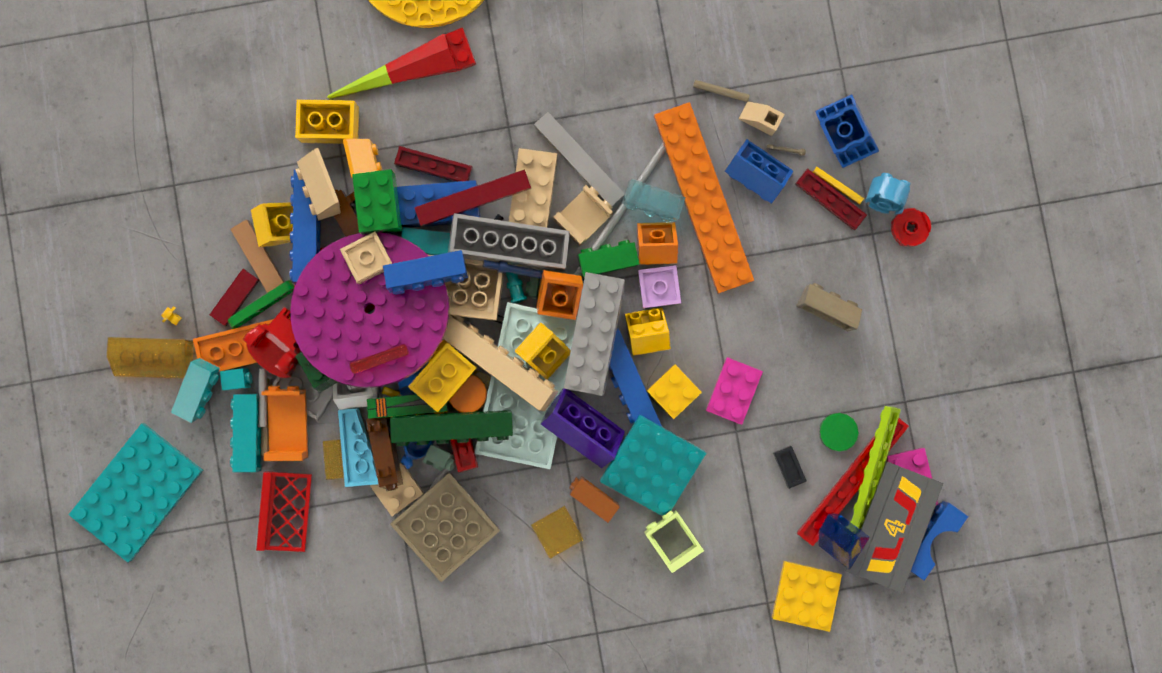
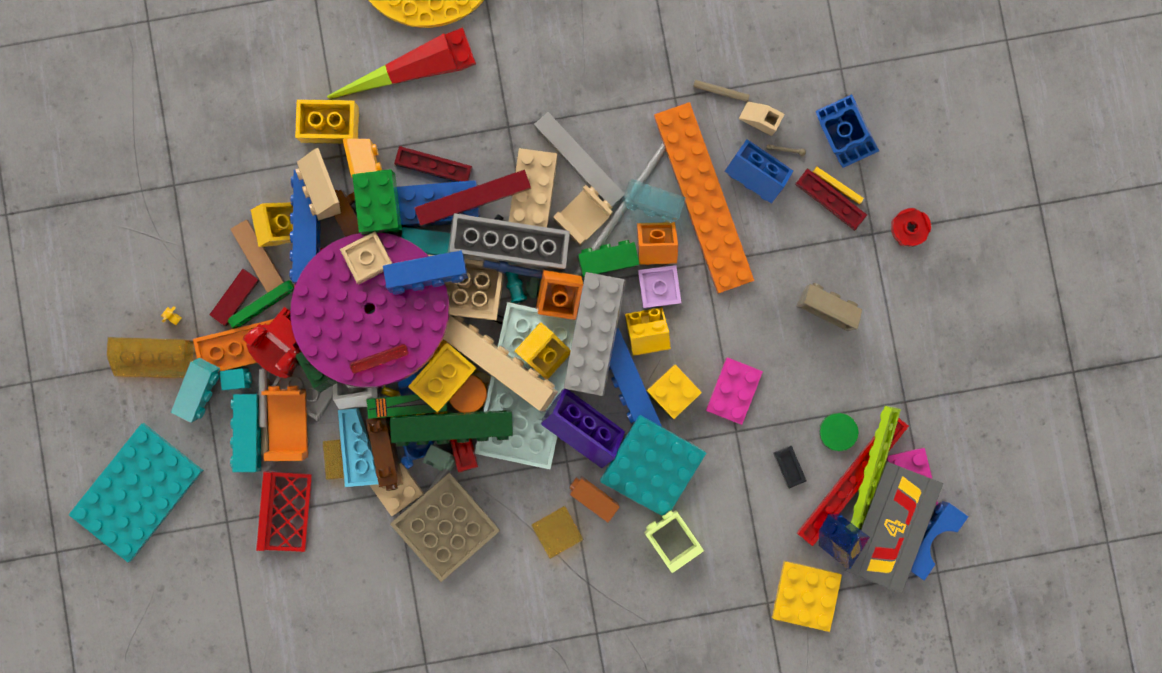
dark azure brick [865,173,910,214] -> none

